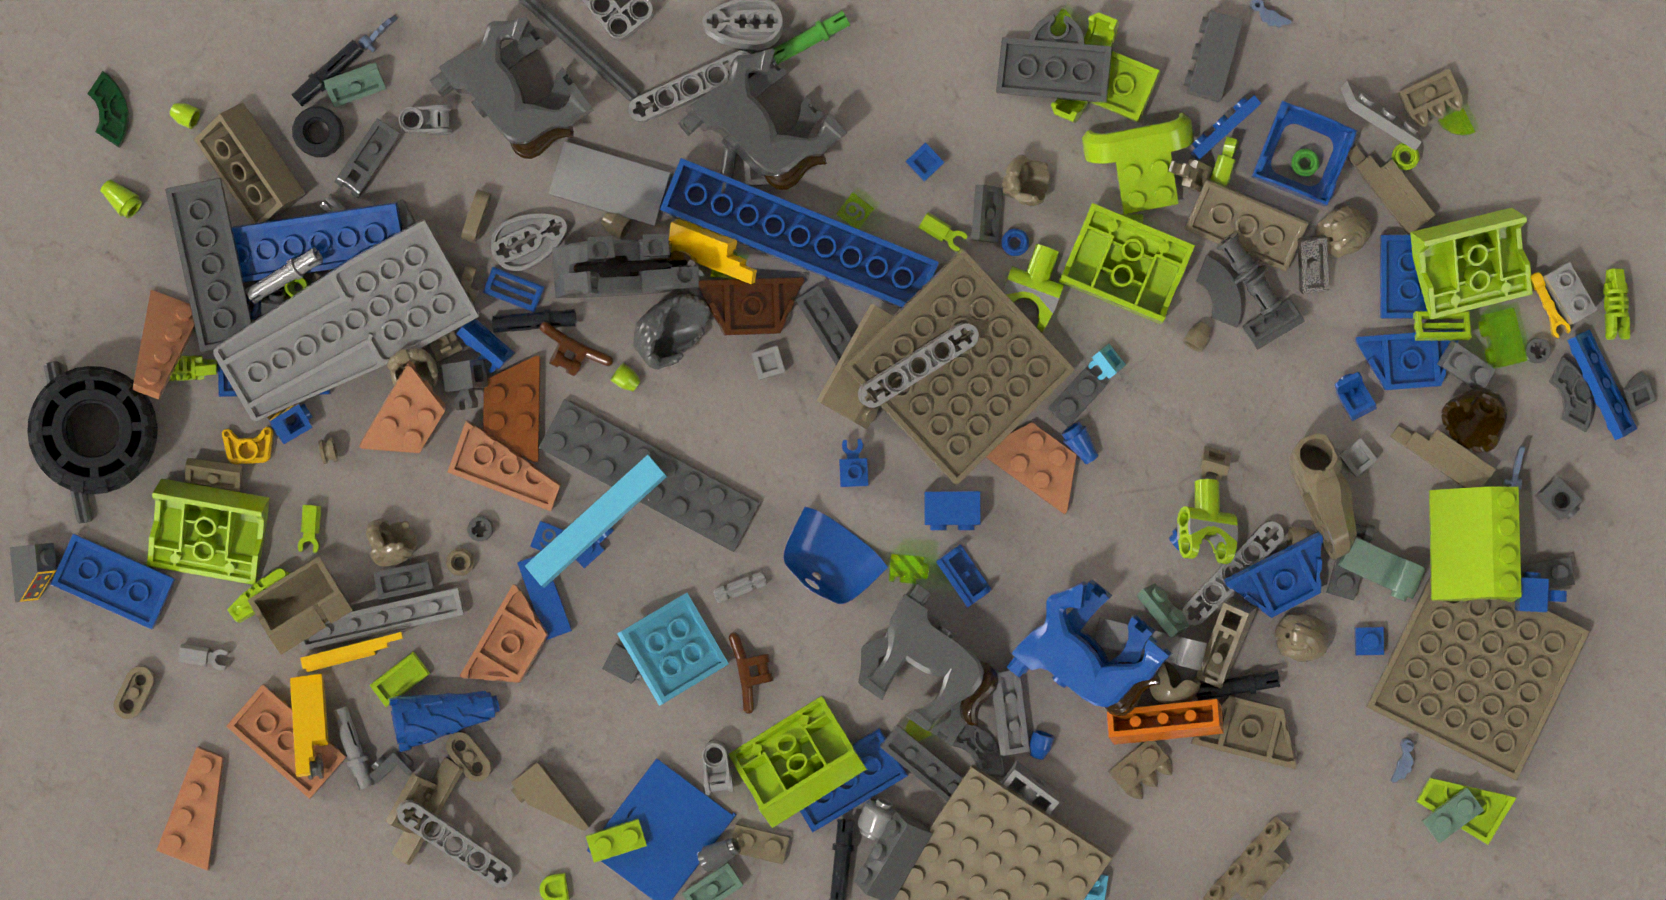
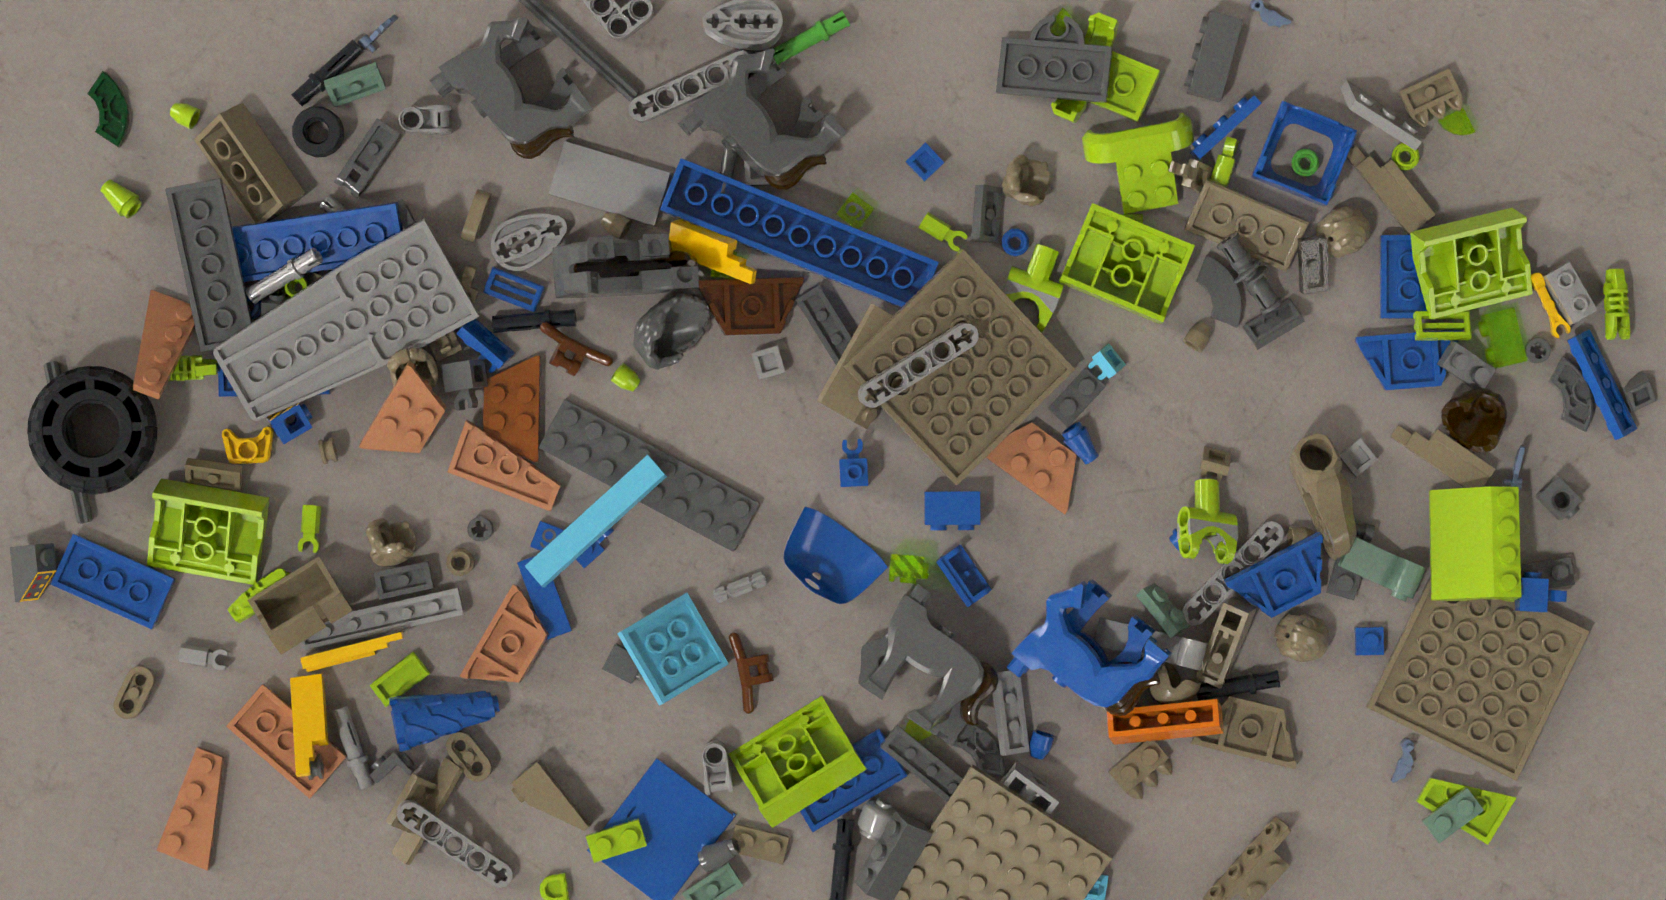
blue bracket [1335,372,1377,421] -> none

